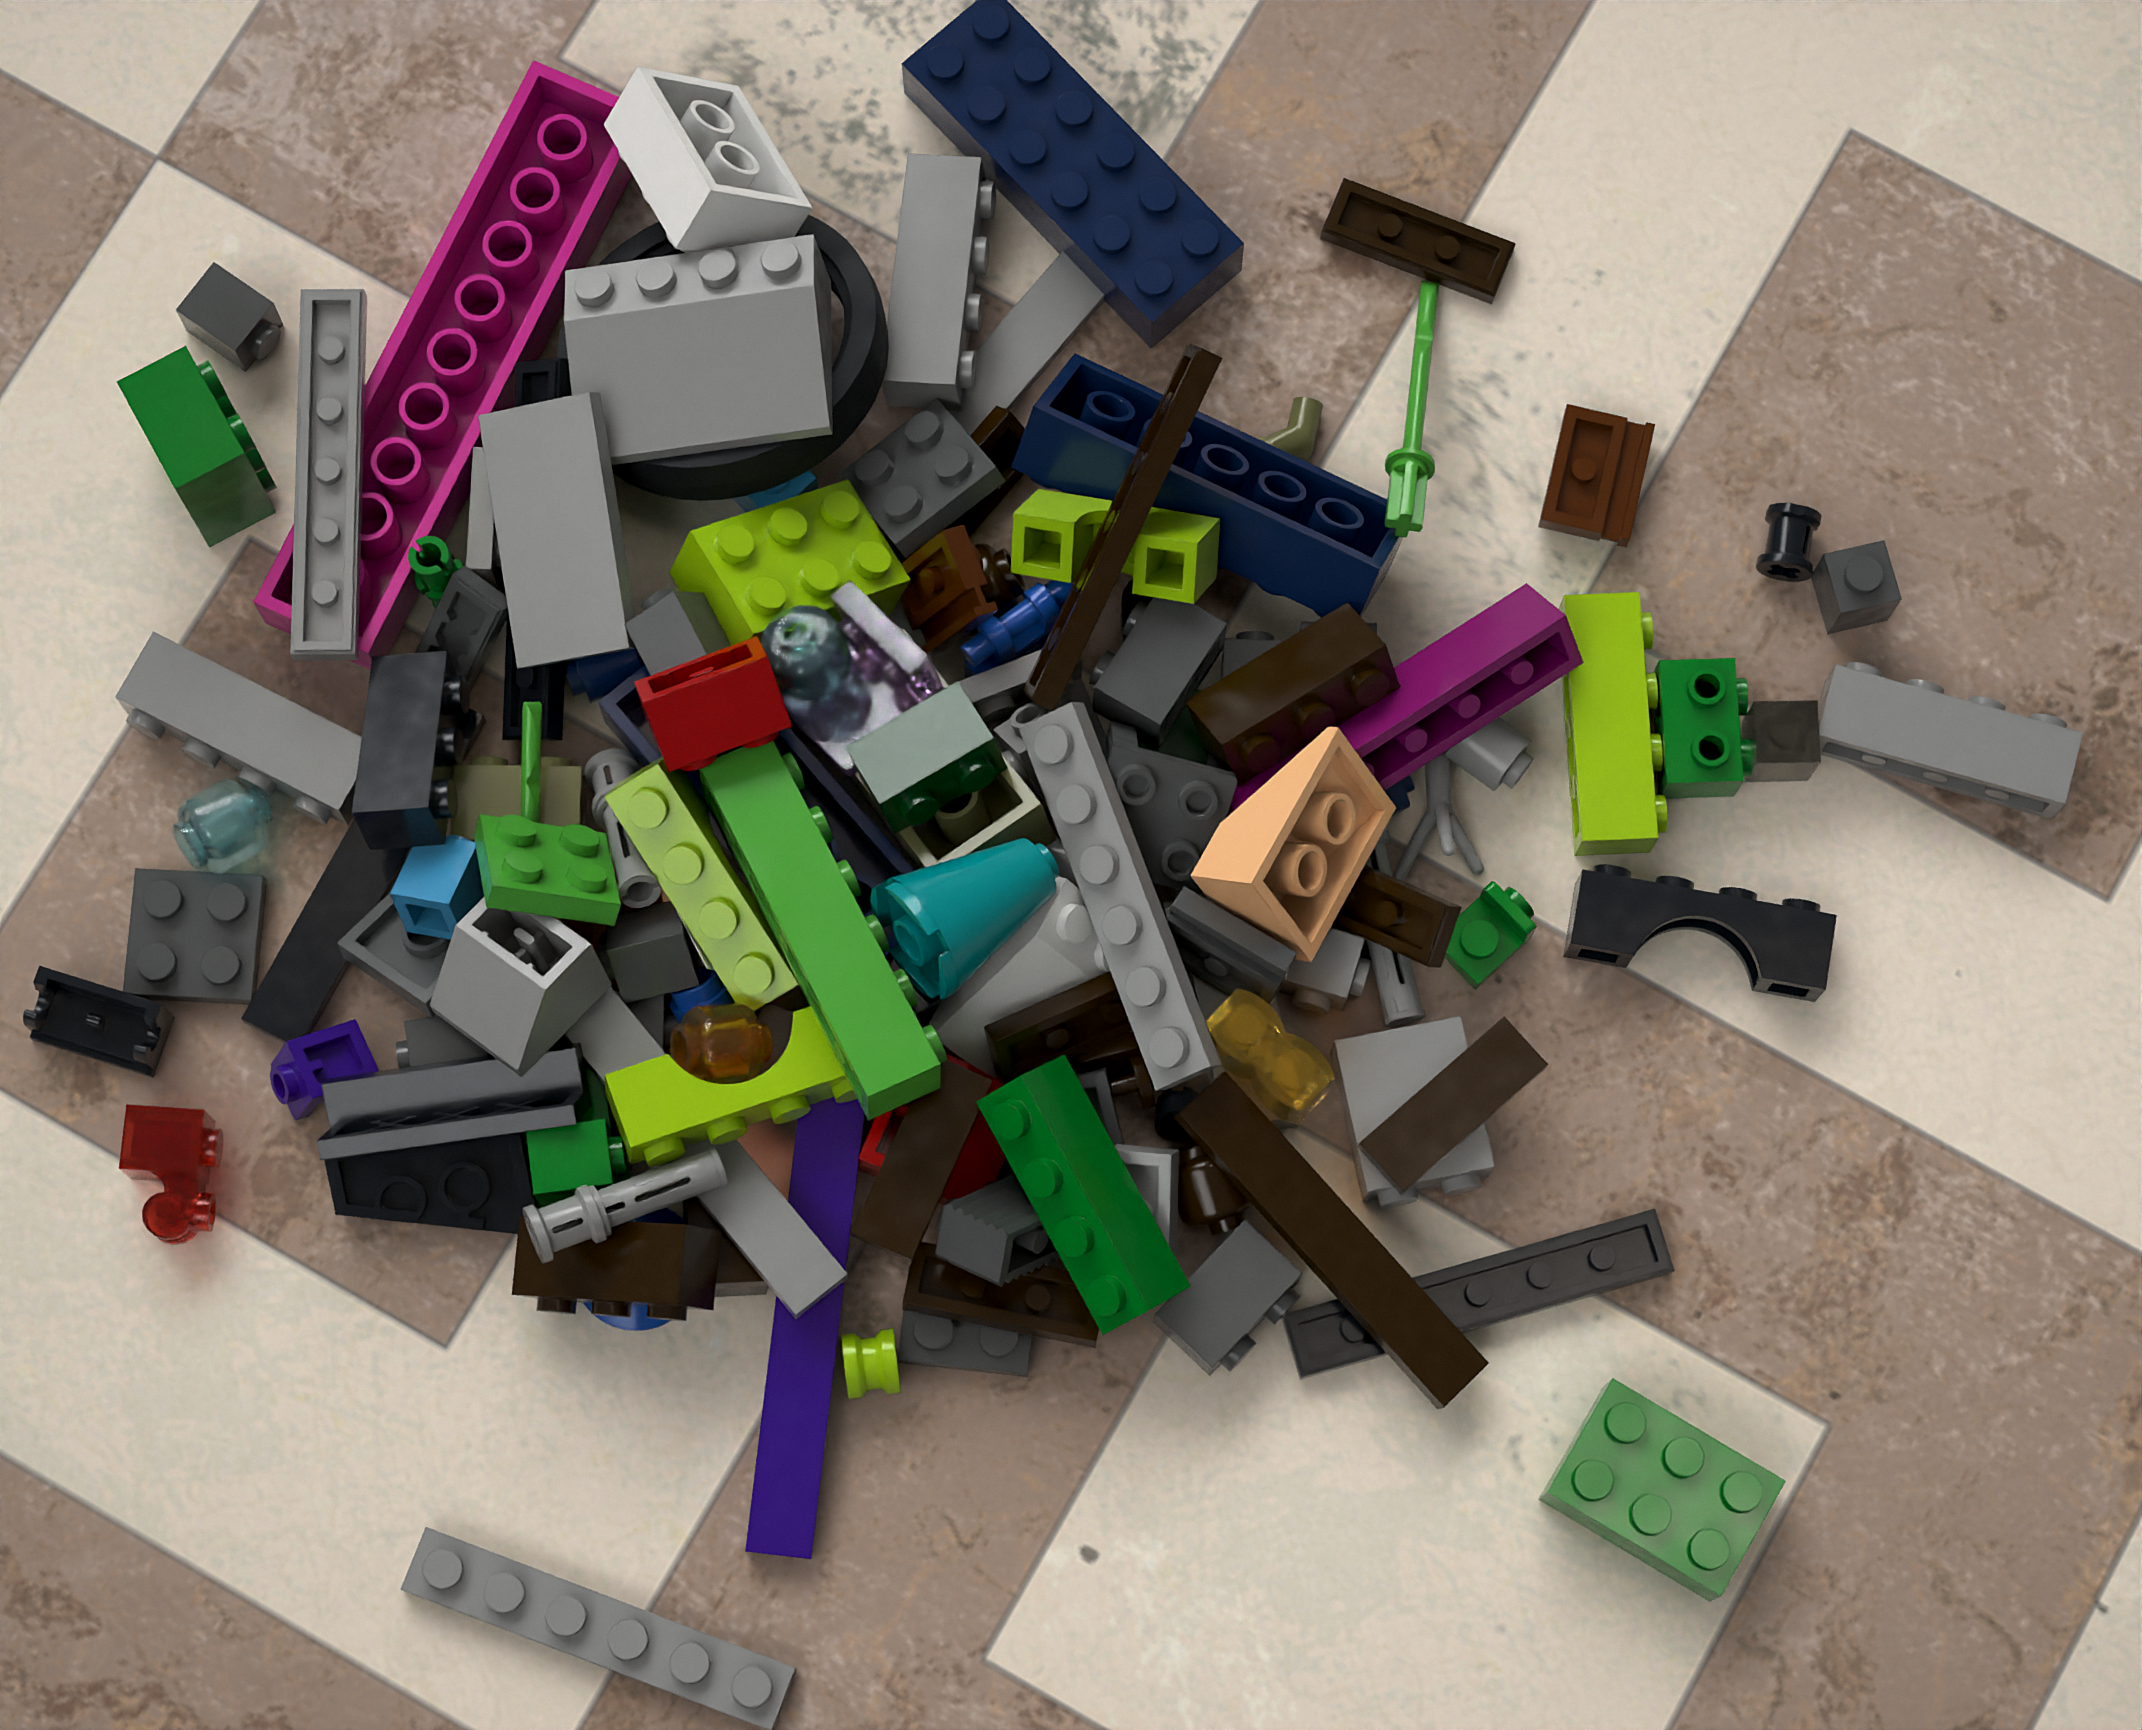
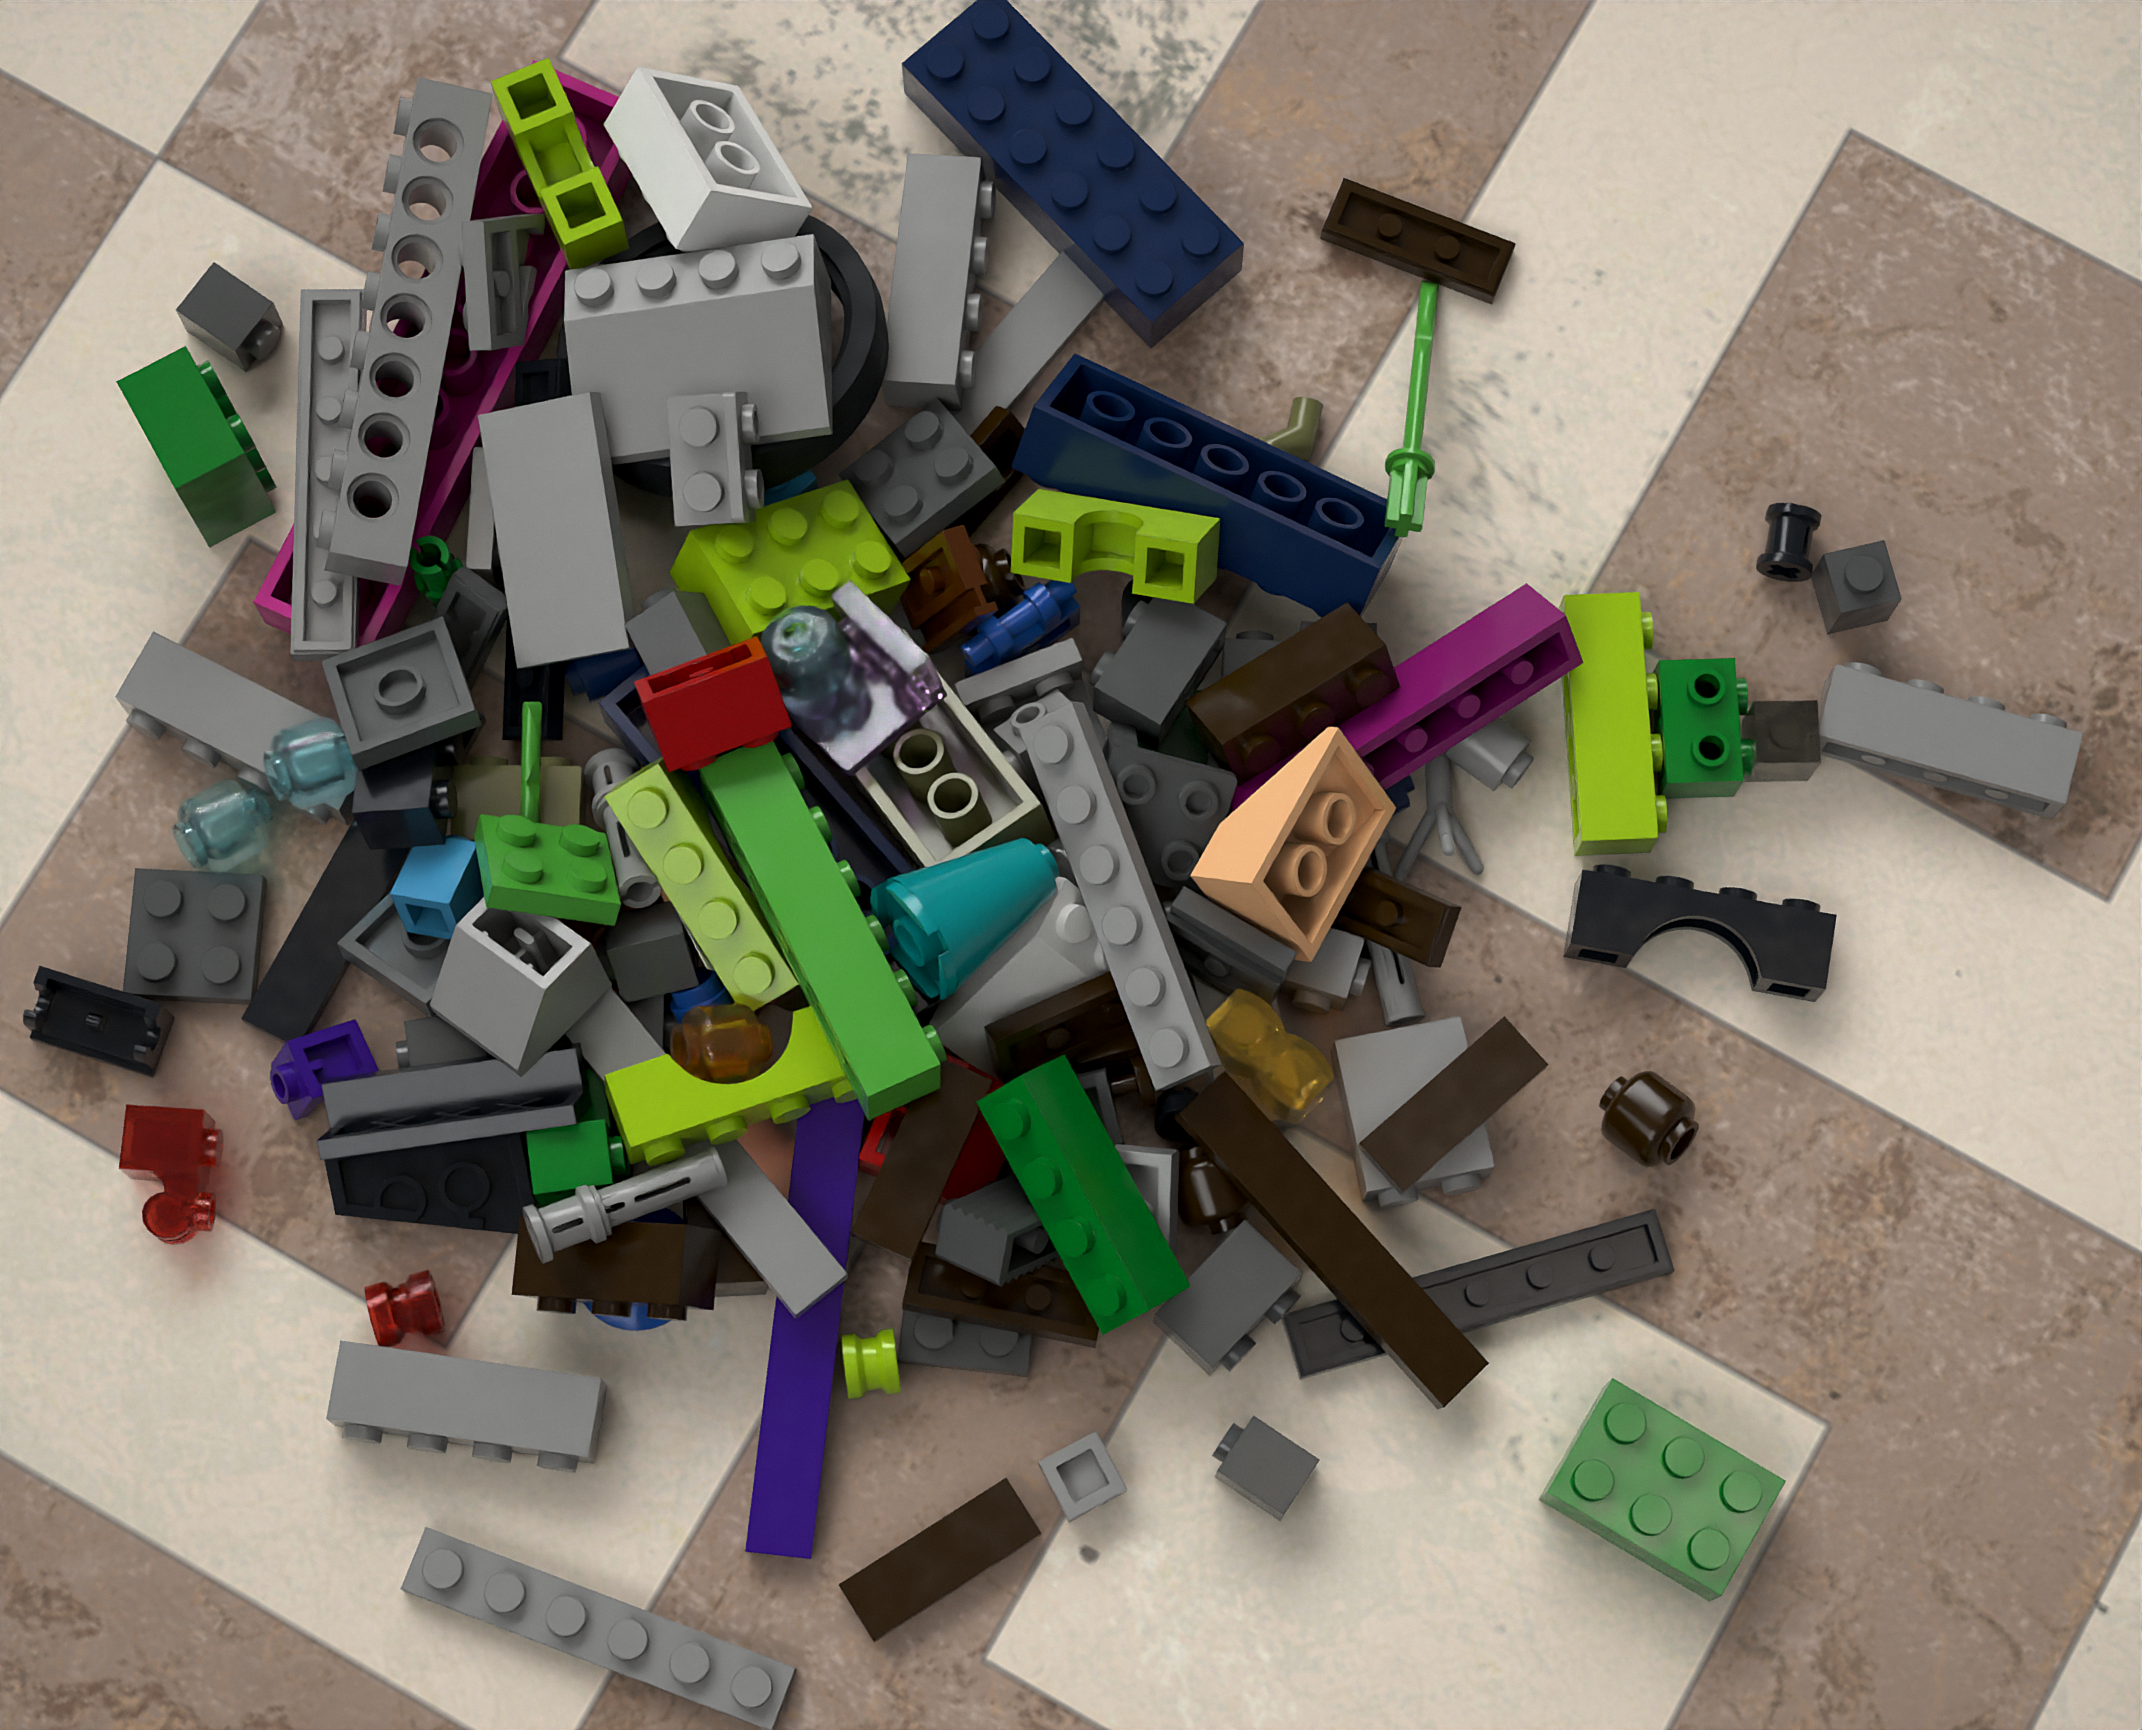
brick [845,681,1008,834] -> none
dark brown tile [1023,344,1222,711] -> none
green bracket [1444,881,1537,990] -> none
reddish brown plate [1538,404,1655,547] -> none
none -> clear light blue head [263,716,357,810]
none -> light grey brick [316,77,493,586]
none -> dark grey plate [321,616,482,771]
none -> light grey brick [326,1340,607,1472]
none -> clear red wheel [365,1269,446,1347]
none -> light grey wing [459,214,545,350]
none -> lime arch [490,57,629,270]
none -> light grey bracket [666,391,764,526]
none -> dark brown tile [839,1478,1042,1642]
none -> light grey plate [1038,1431,1127,1523]
none -> dark grey brick [1212,1416,1320,1521]
none -> dark brown head [1599,1071,1699,1167]

